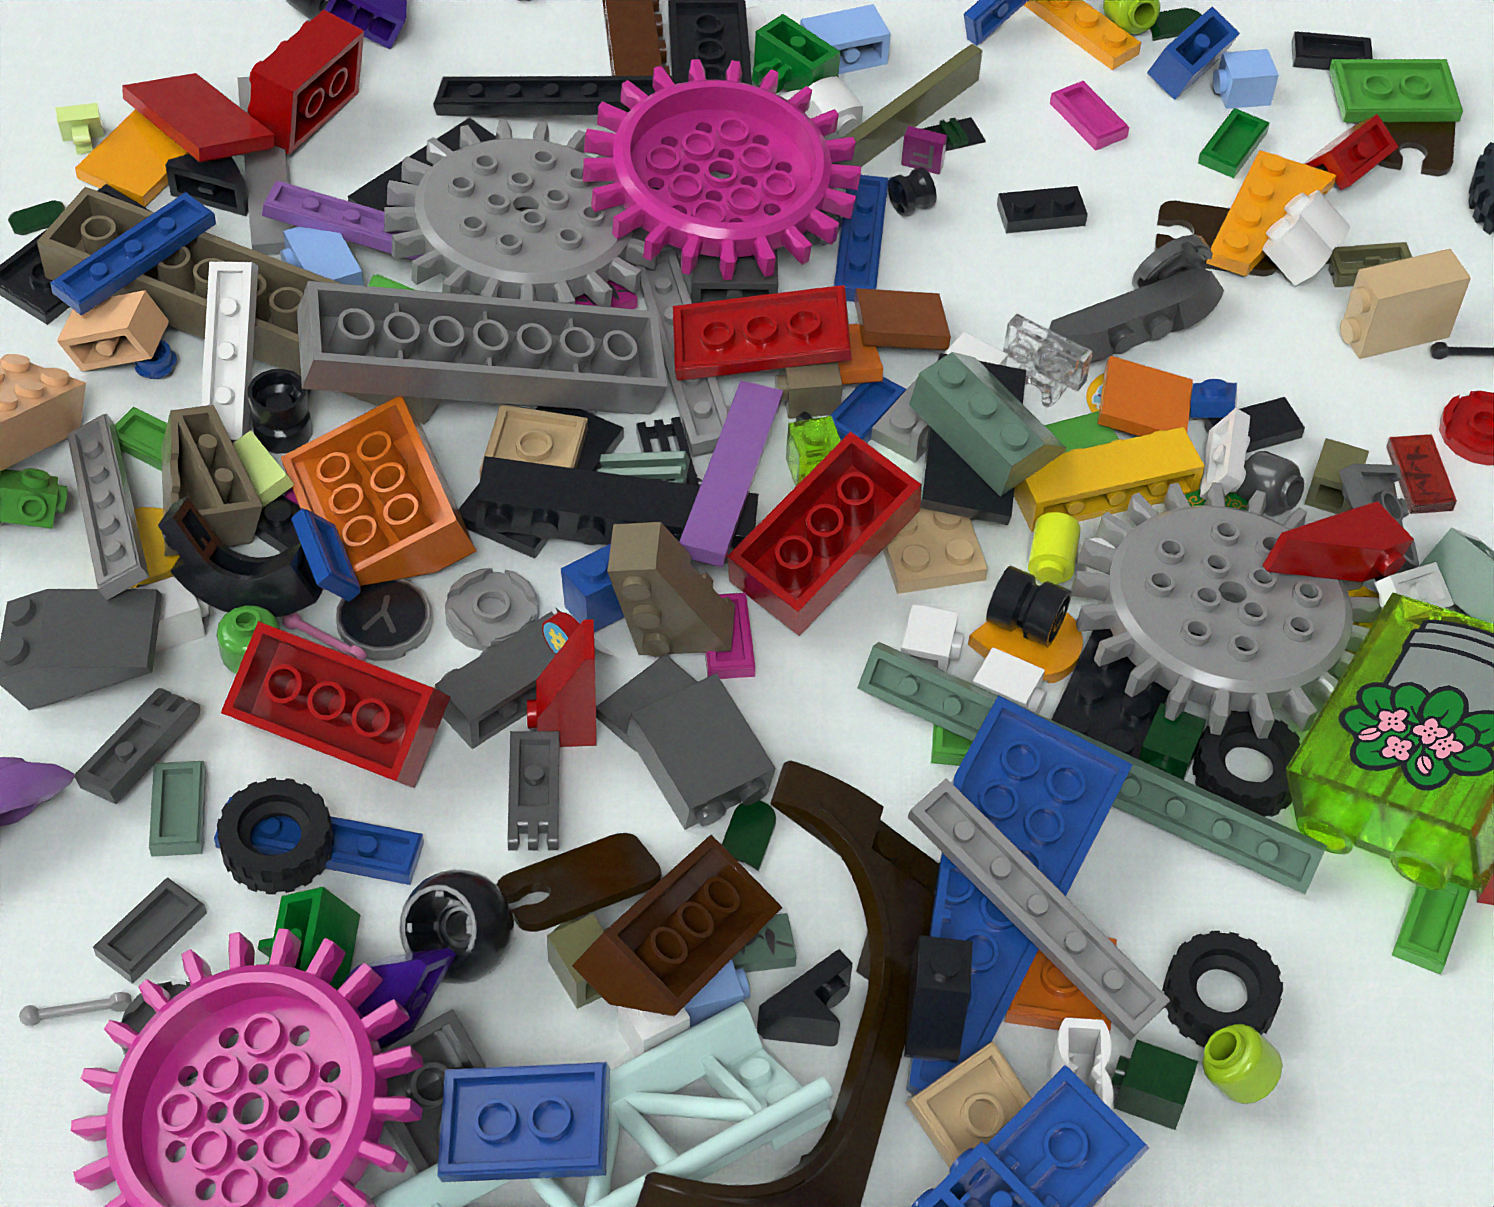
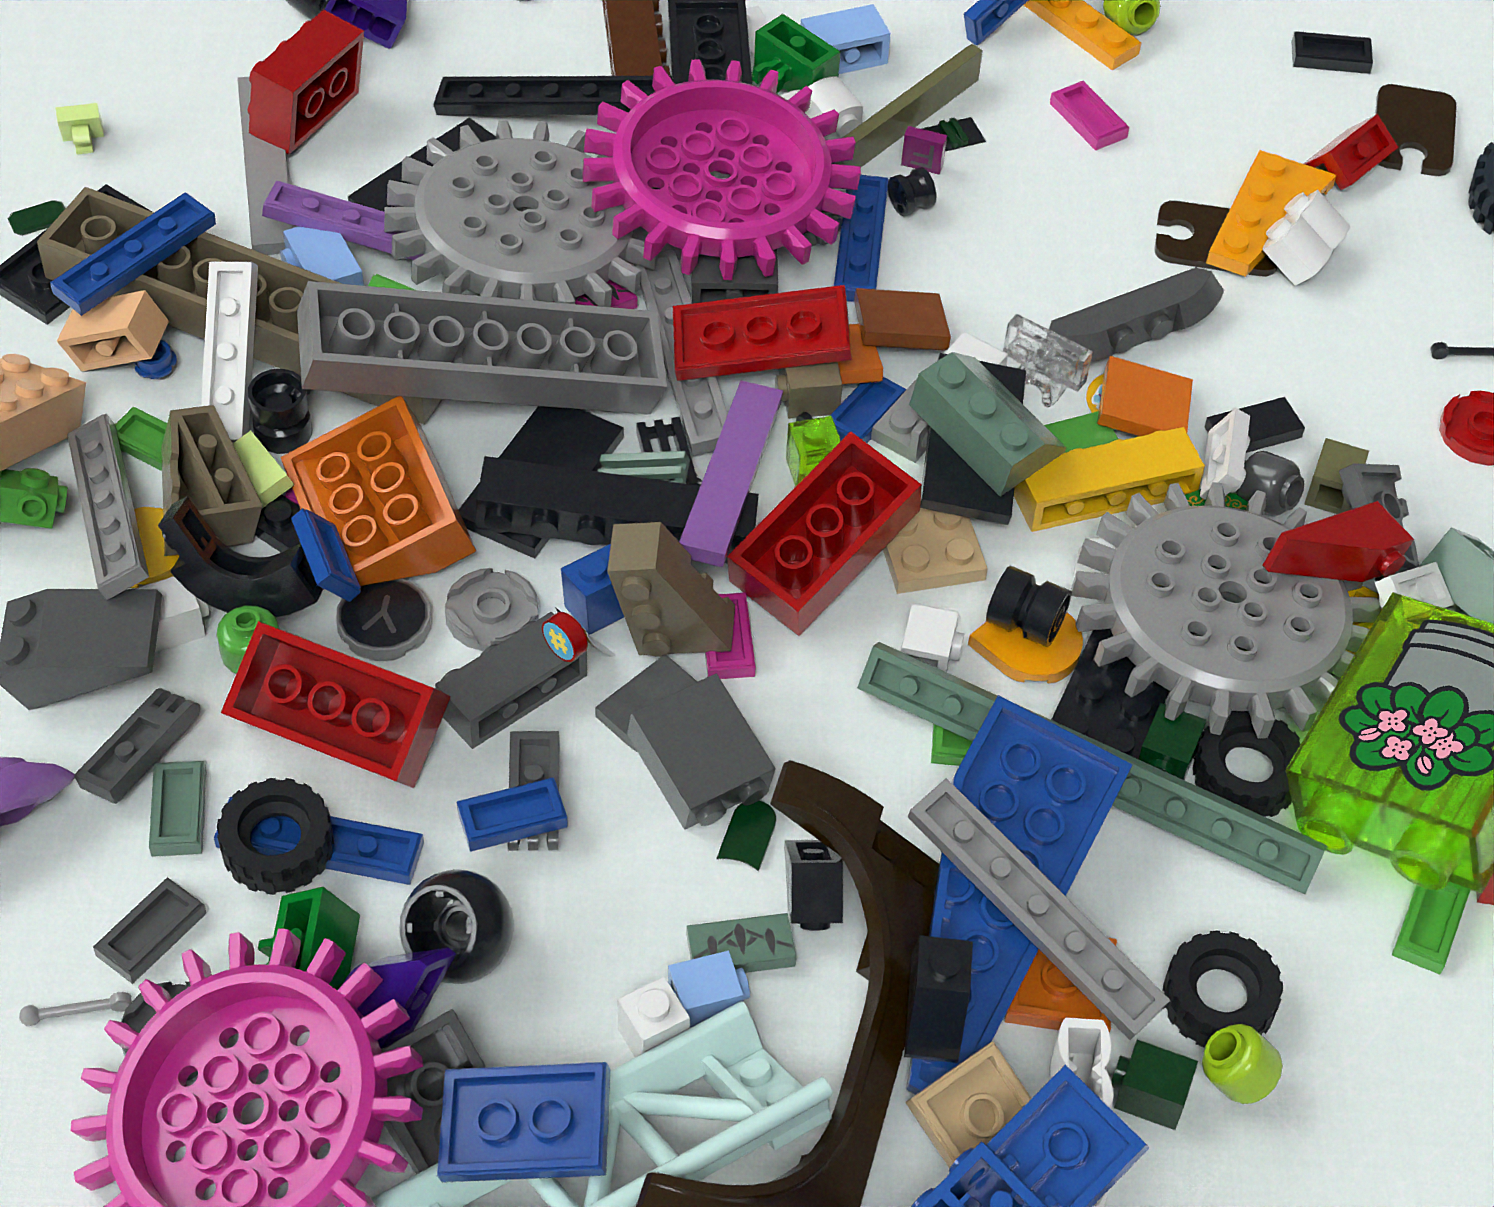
light orange tile [75,109,189,207] -> none
red tile [122,73,274,162] -> none
black slope [165,154,249,217] -> none
bright pink hinge [282,612,367,661] -> none
tan tile [479,404,588,478] -> none
dark brown piece [496,833,663,932] -> none
red slope [527,619,596,747] -> none
olive brick [547,913,609,1009] -> none
reddish brown slope [572,834,783,1016] -> none
black slope [757,949,853,1046] -> none
white brick [972,647,1047,714] -> none
black plate [997,186,1088,234] -> none
neon yellow brick [1028,512,1081,584] -> none
dark grey tile [1131,234,1213,289] -> none
blue brick [1147,6,1240,100] -> none
dark green piece [1150,8,1202,41] -> none
blue plate [1191,379,1237,418] -> none
green tile [1198,108,1270,179] -> none
light blue brick [1213,49,1279,109] -> none
olive tile [1326,242,1412,287] -> none
bright green tile [1329,59,1463,122] -> none
tan brick [1340,248,1471,359] -> none
clear red tile [1386,434,1457,514] -> none
none -> blue tile [456,777,568,852]
none -> black slope [785,840,843,931]

